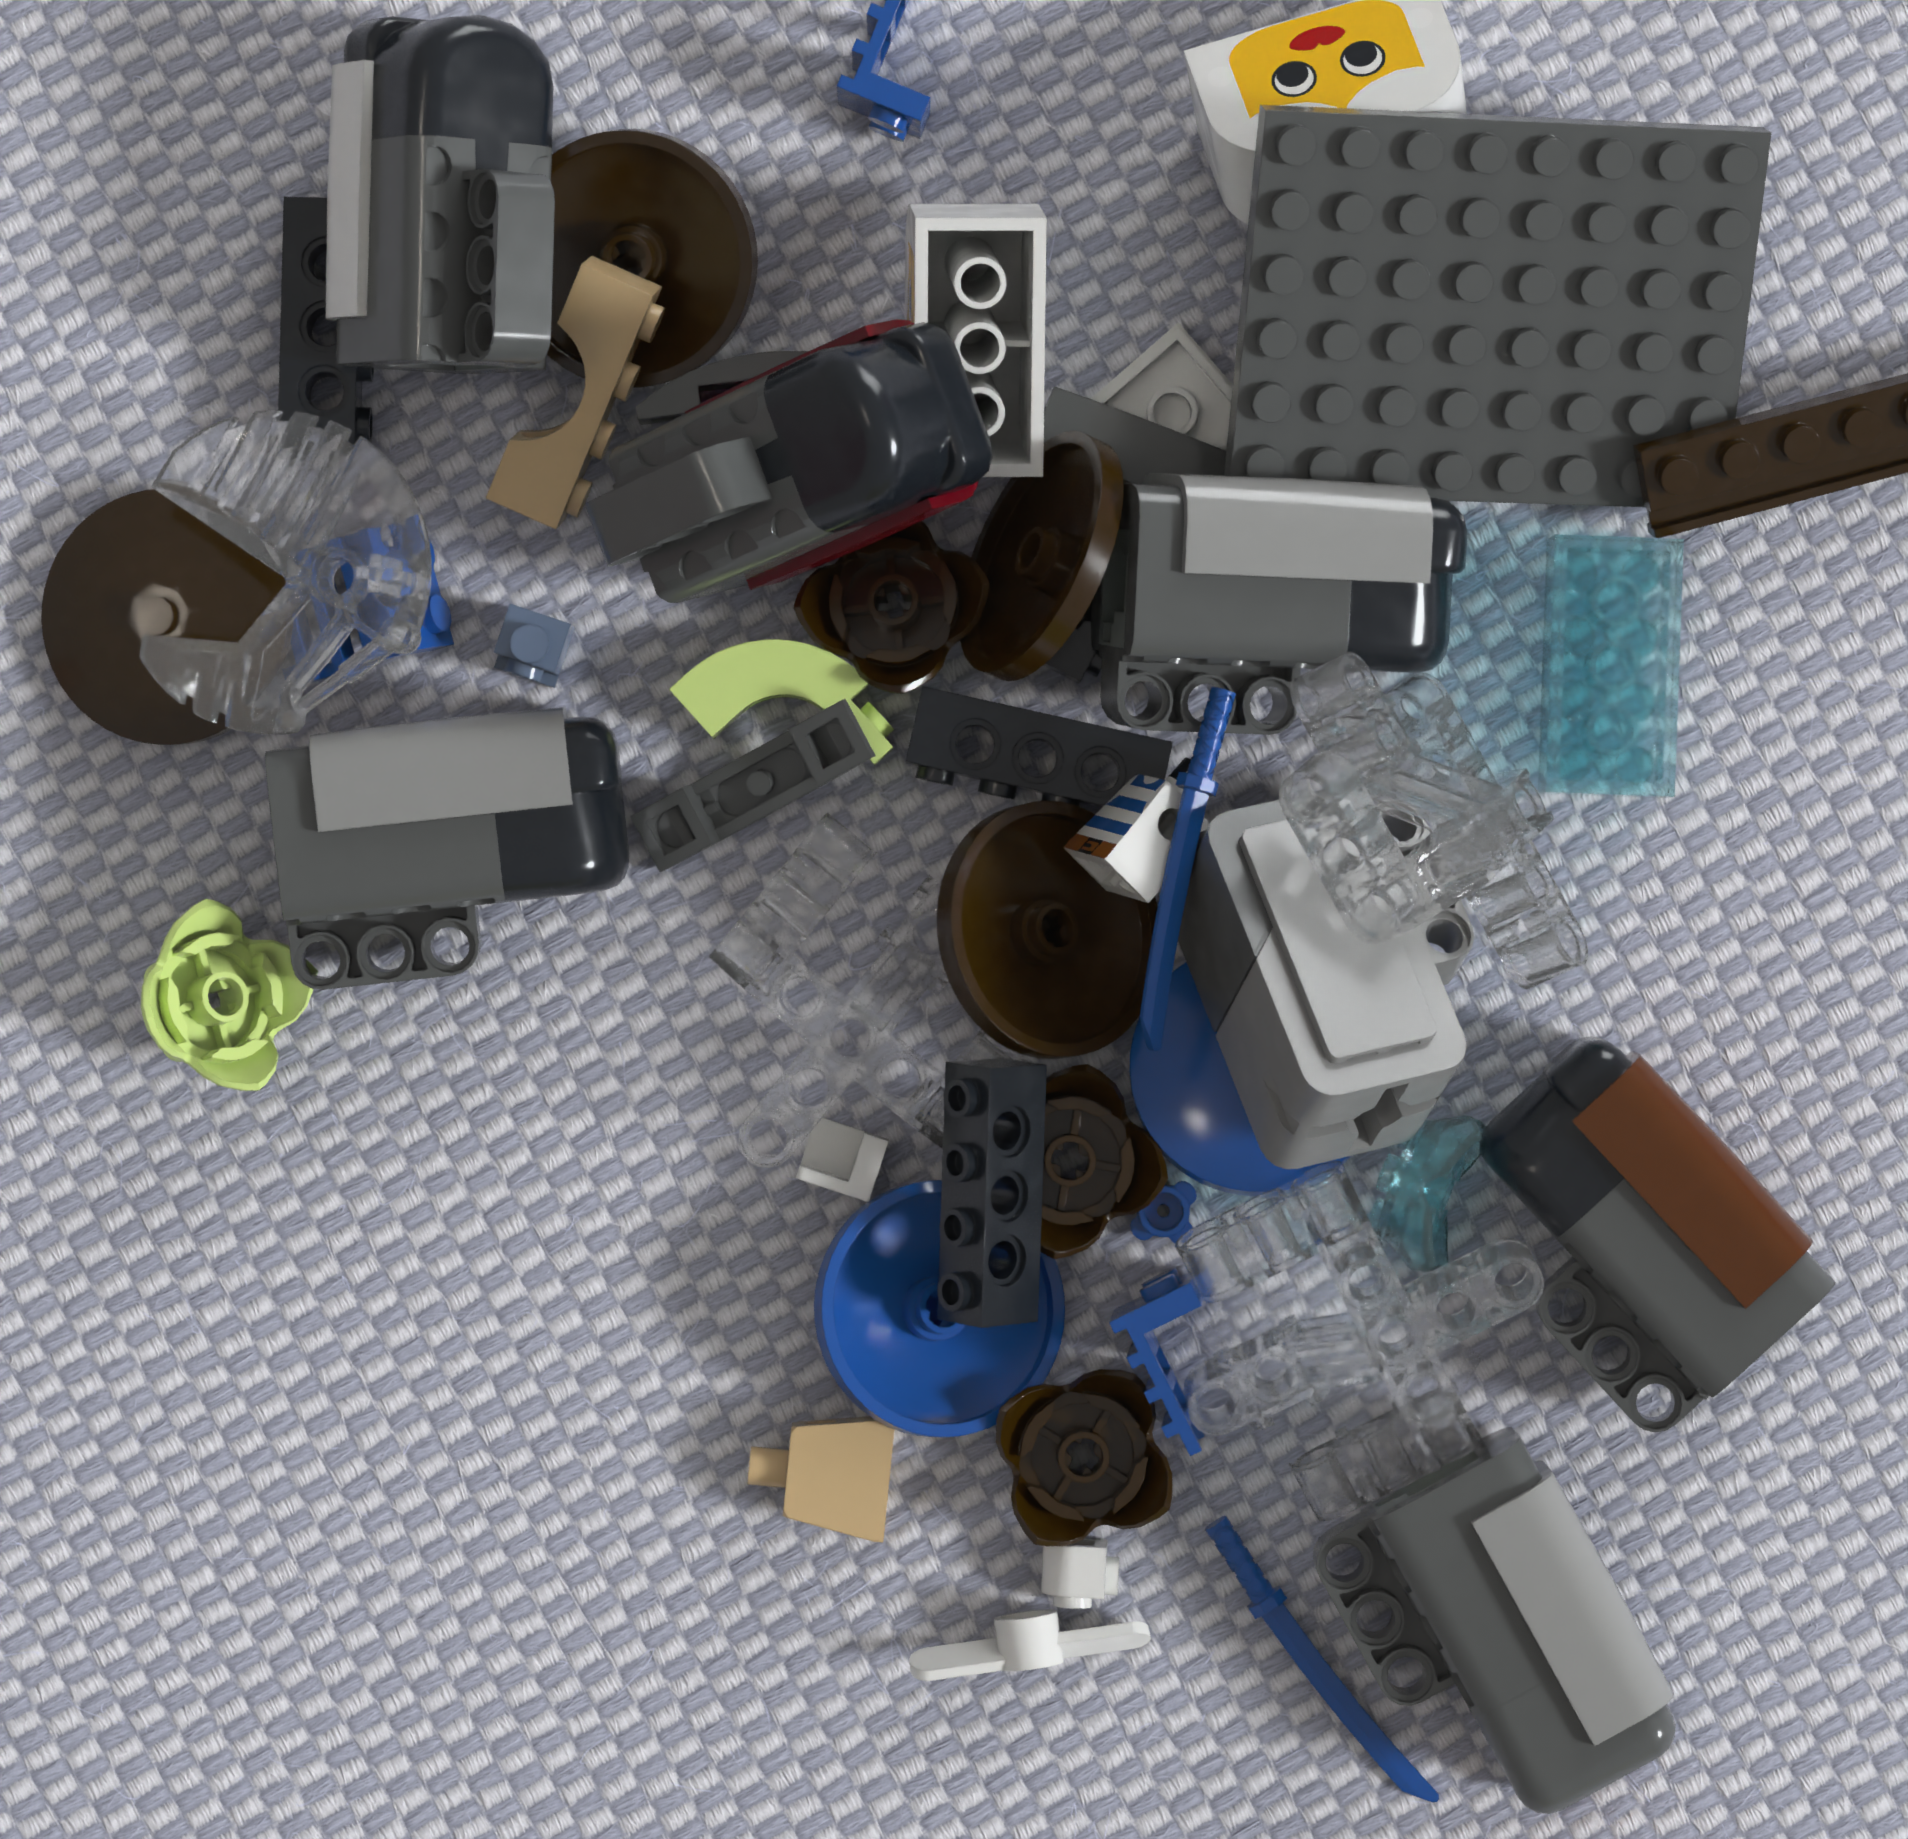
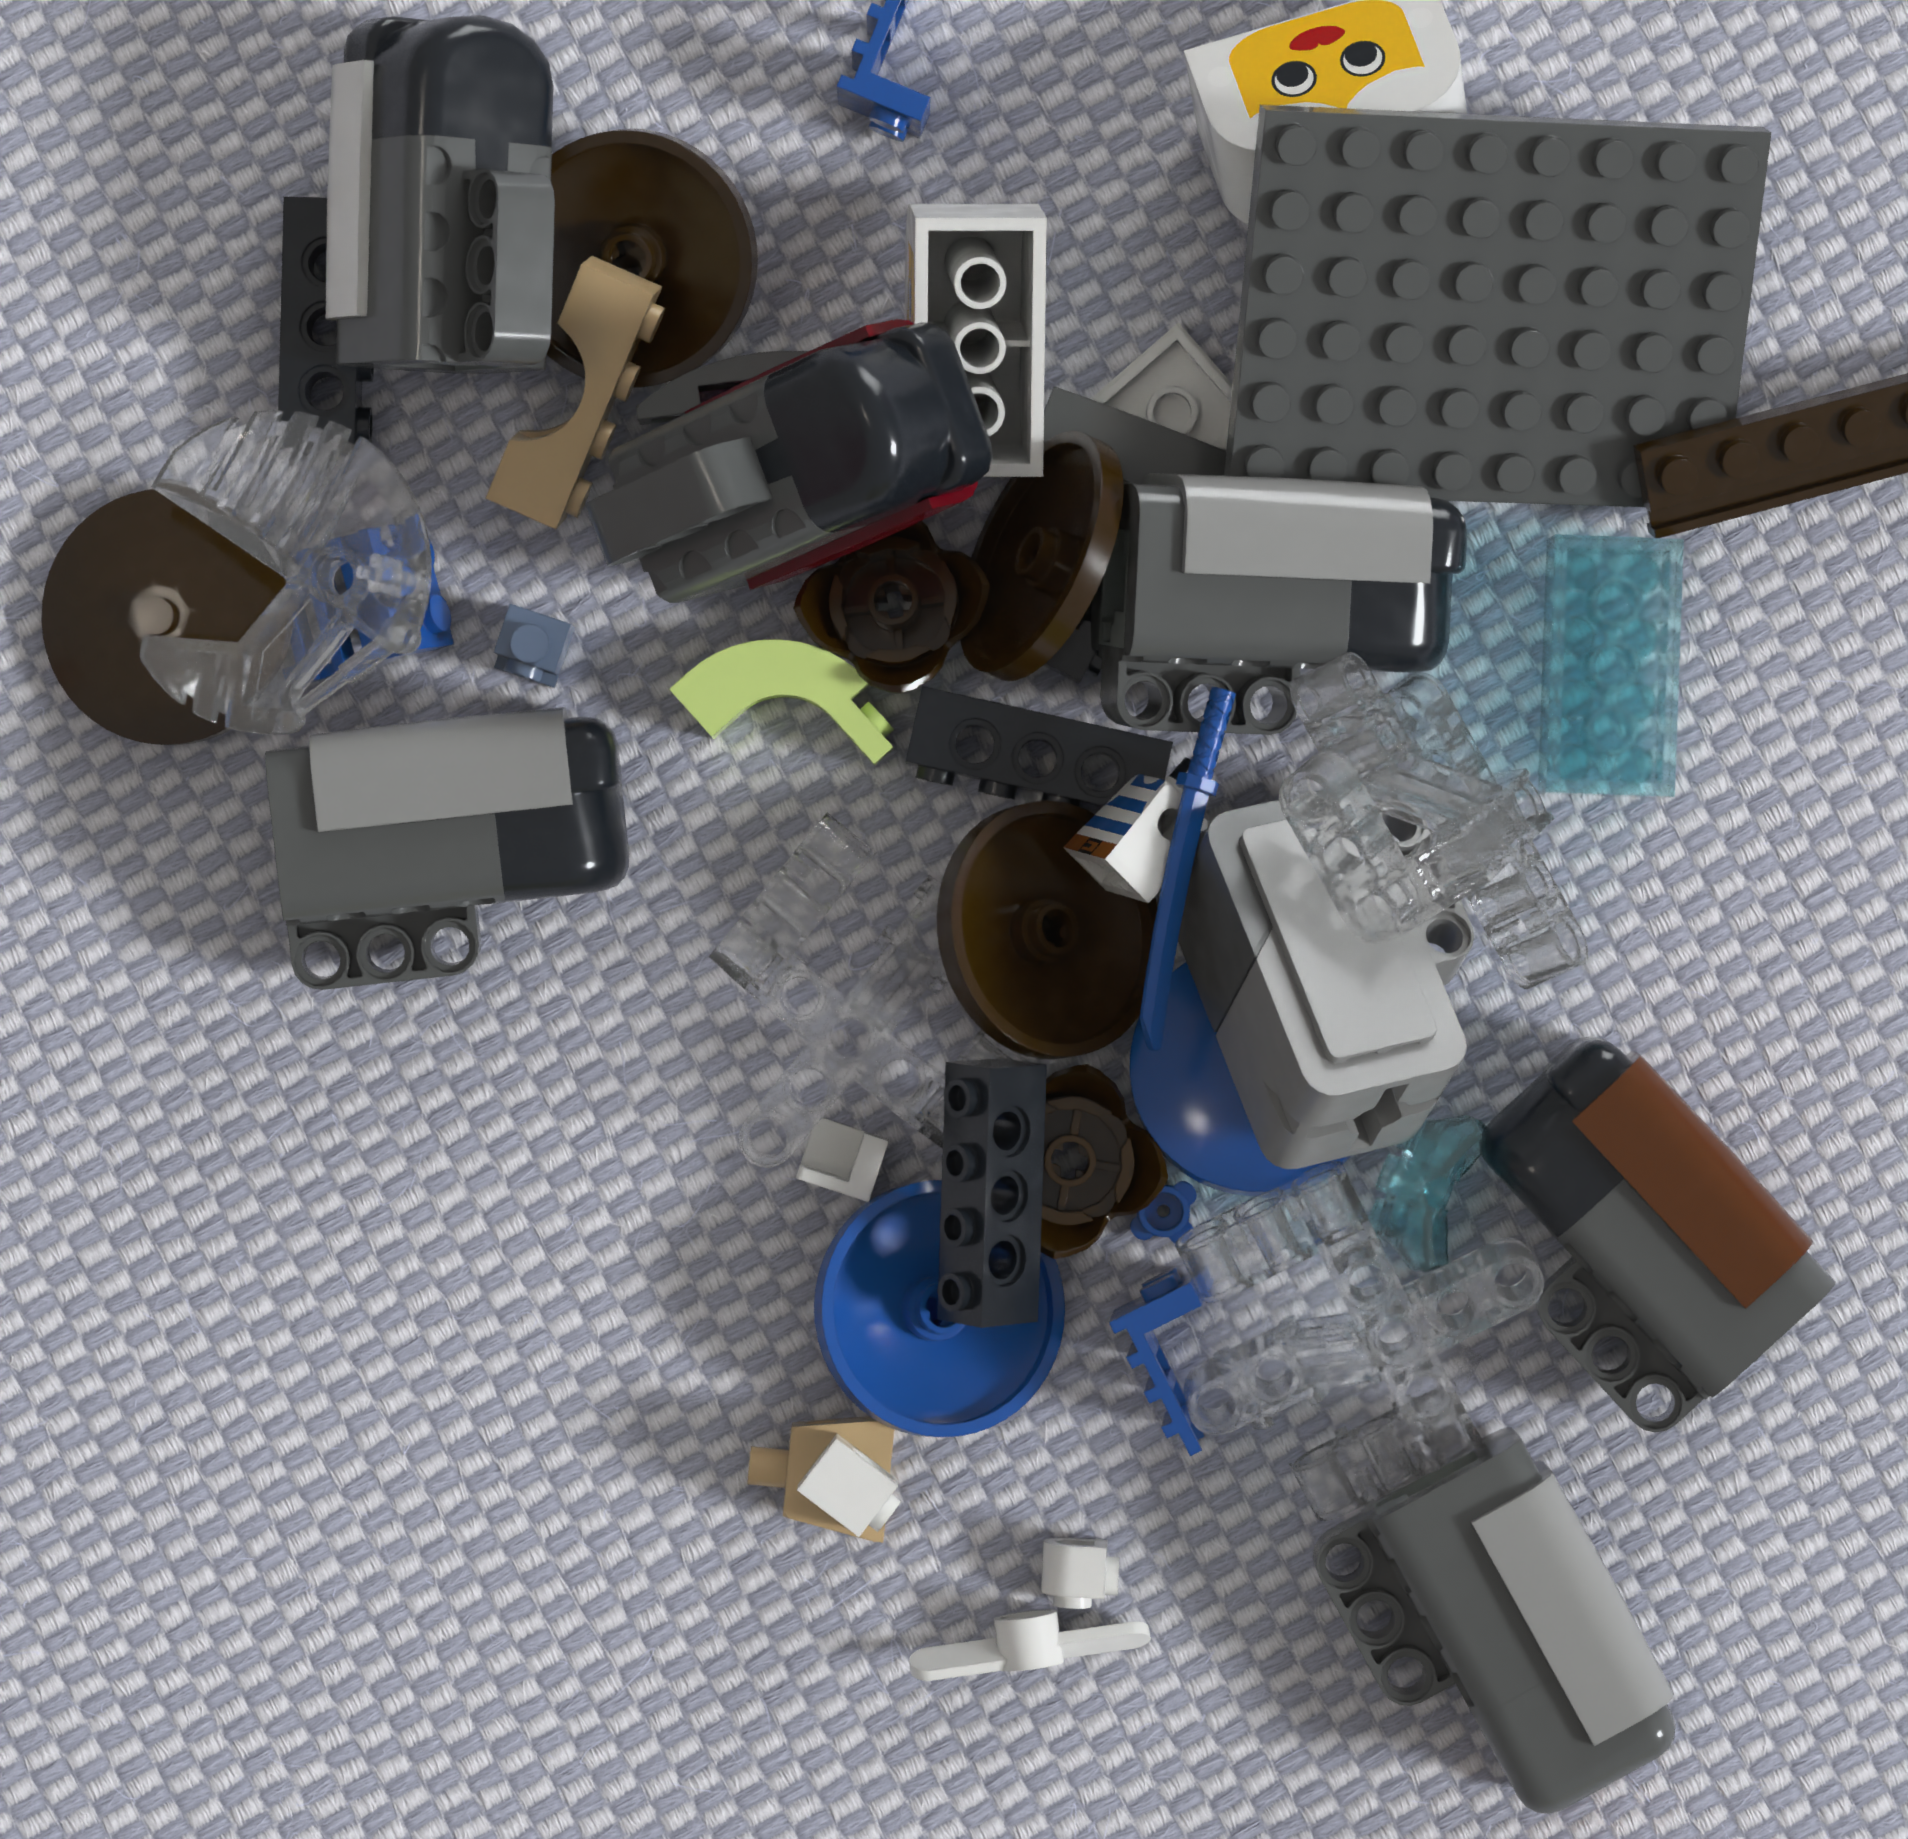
yellowish green brick [141,899,318,1091] -> none
dark grey slope [630,699,876,872] -> none
dark brown brick [996,1369,1172,1547] -> none
blue sword [1205,1516,1439,1802] -> none
none -> white brick [797,1433,901,1537]

